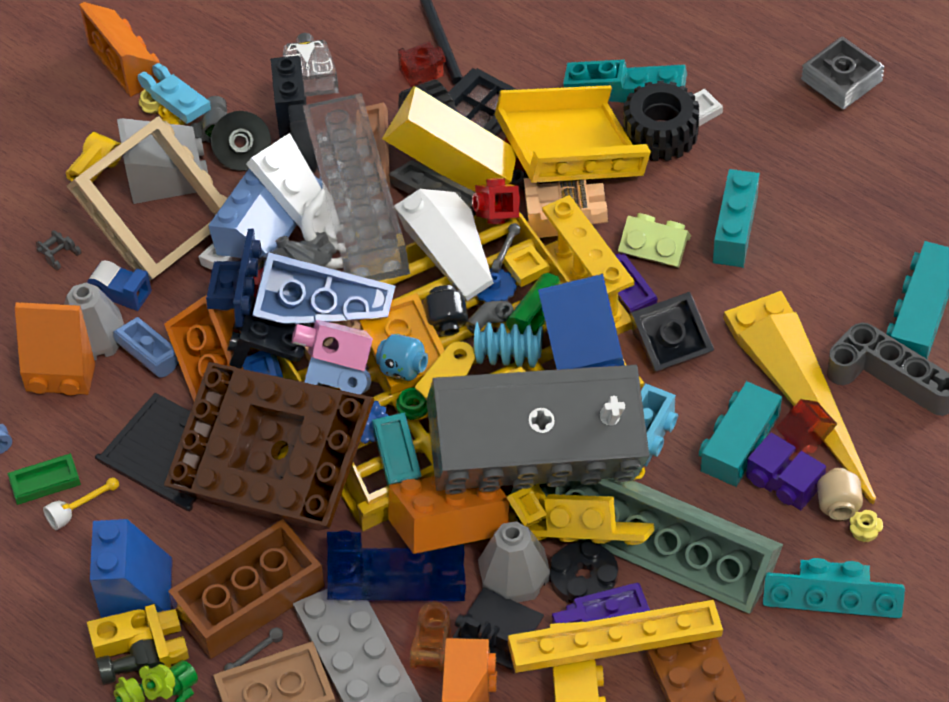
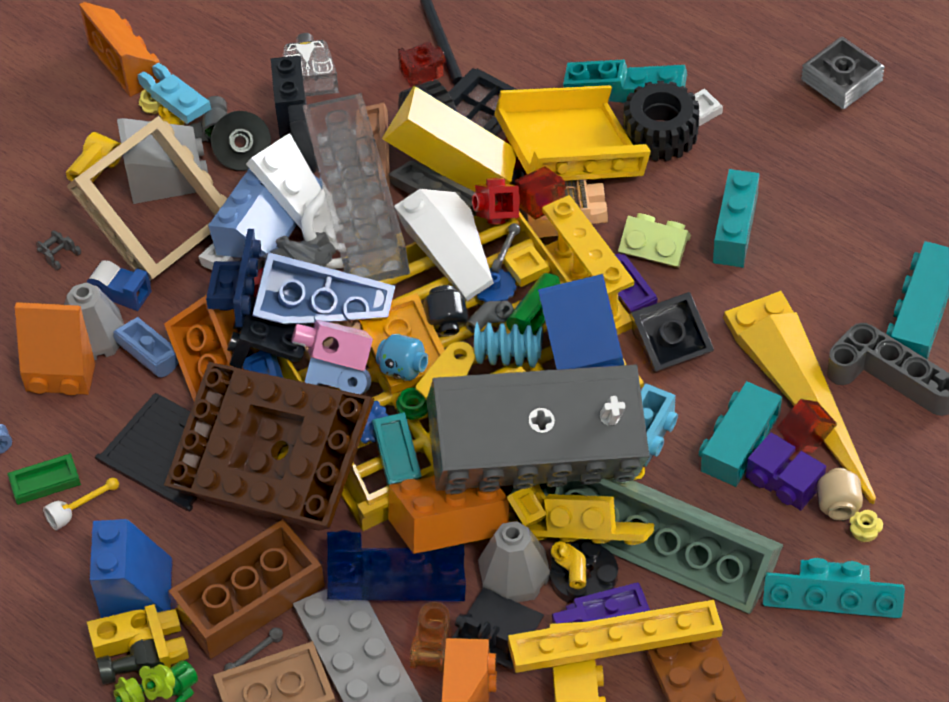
none -> clear red brick [515,166,566,220]
none -> yellow arm [551,541,586,589]

